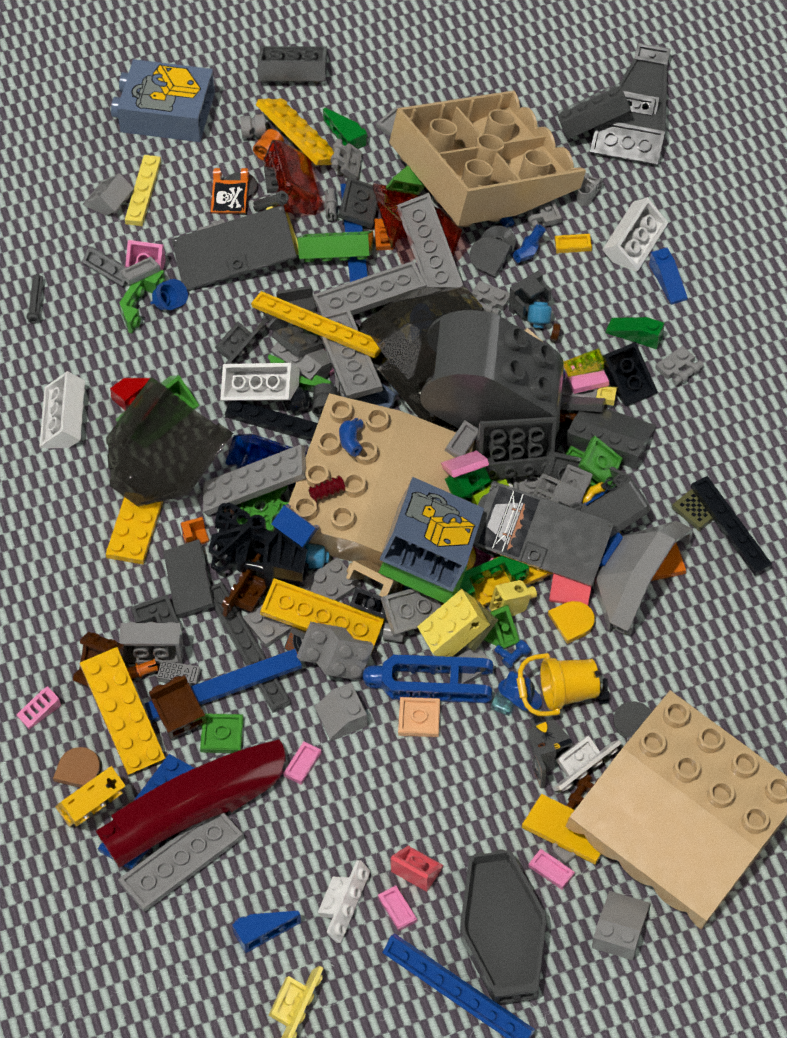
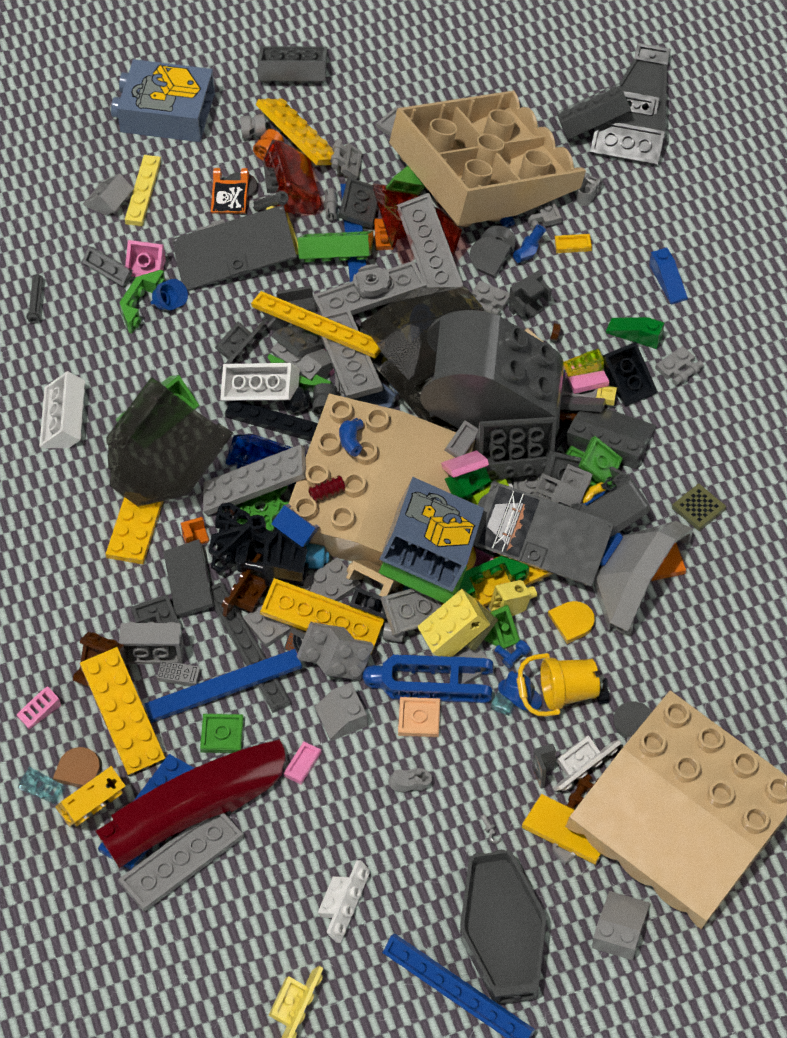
red slope [110,378,154,411] -> none
light grey tile [120,257,161,285] -> none
orange axle [127,658,159,679] -> none
reddish brown panel [149,675,207,740] -> none
blue slope [232,911,301,953] -> none
green slope [323,108,368,149] -> none
bright pink tile [378,886,417,931] -> none
coral slope [391,846,444,892] -> none
dark azure head [527,301,552,328] -> none
dark grey torso [527,716,573,759] -> none
bright pink tile [528,849,575,890] -> none
coral slope [549,573,592,605] -> none
white slope [602,197,668,272] -> none
black plate [691,476,772,576] -> none
none -> clear light blue slope [18,766,65,804]
none -> light grey plate [353,264,390,297]
none -> light grey piece [388,768,432,793]
none -> light grey hand [481,814,501,844]

